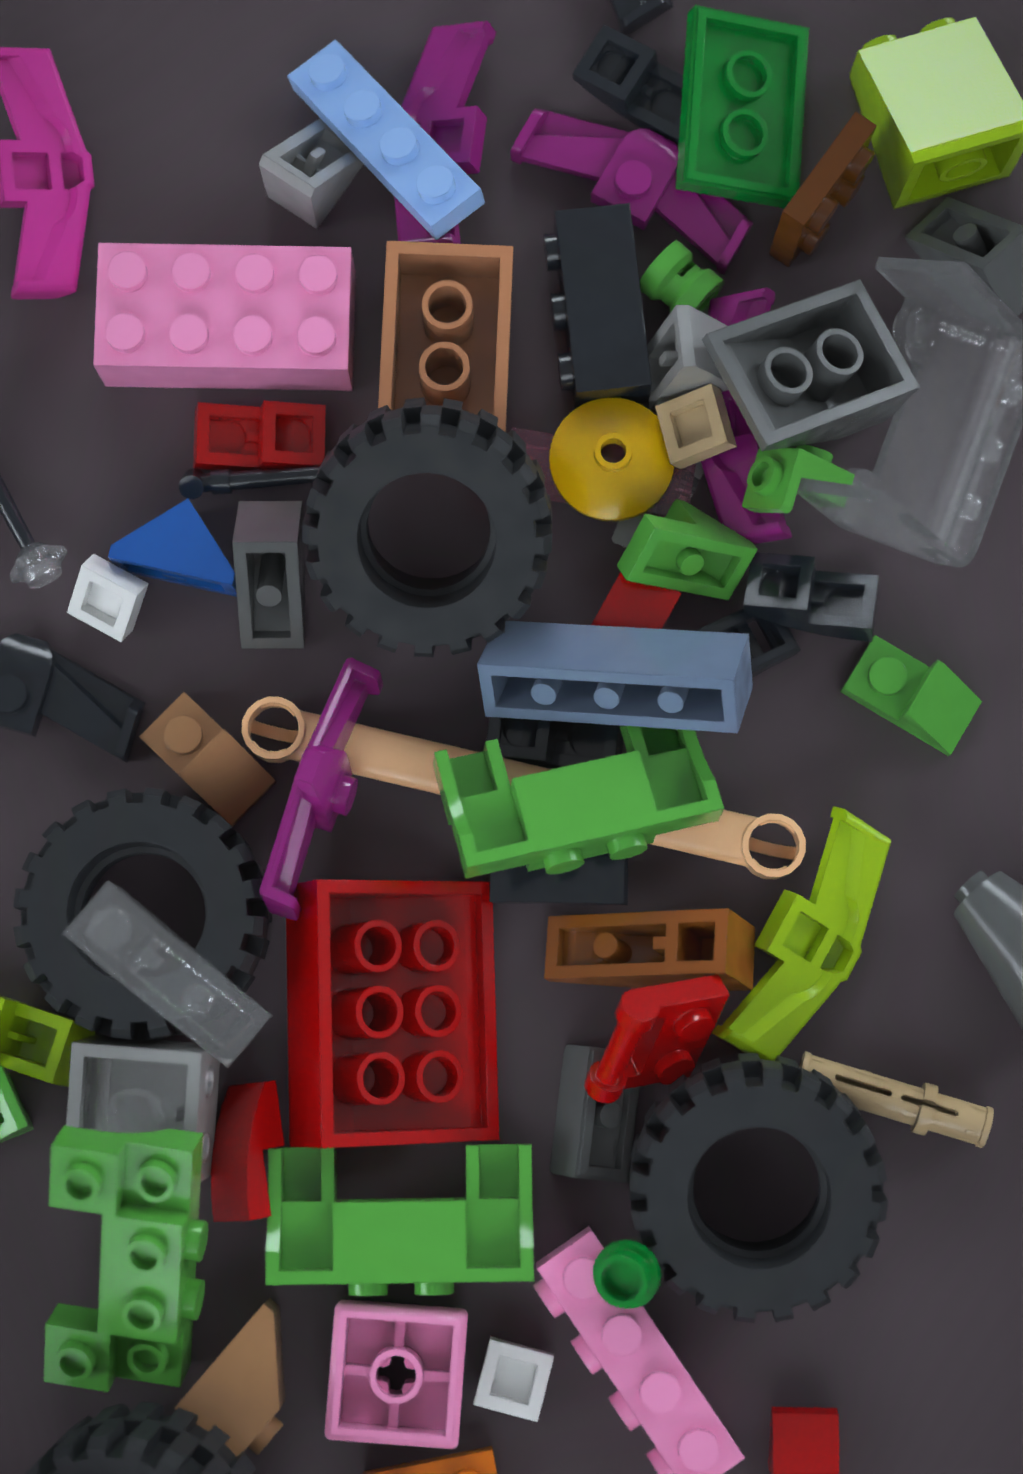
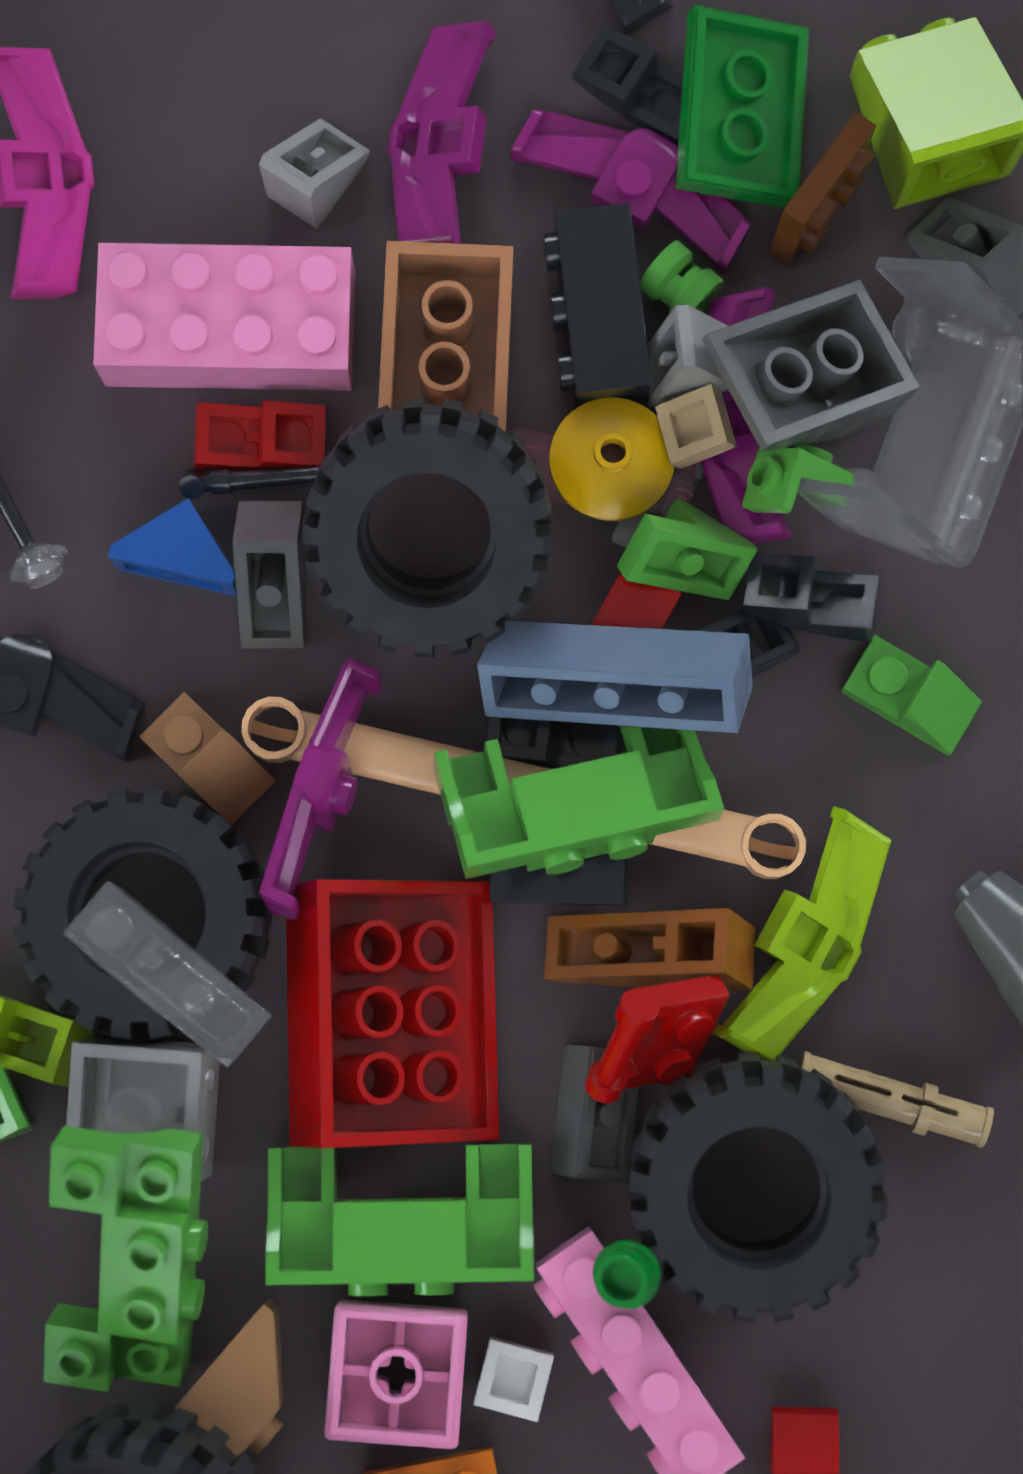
white plate [67,554,149,642] -> none
red slope [211,1080,285,1222] -> none
light blue plate [287,39,485,240] -> none

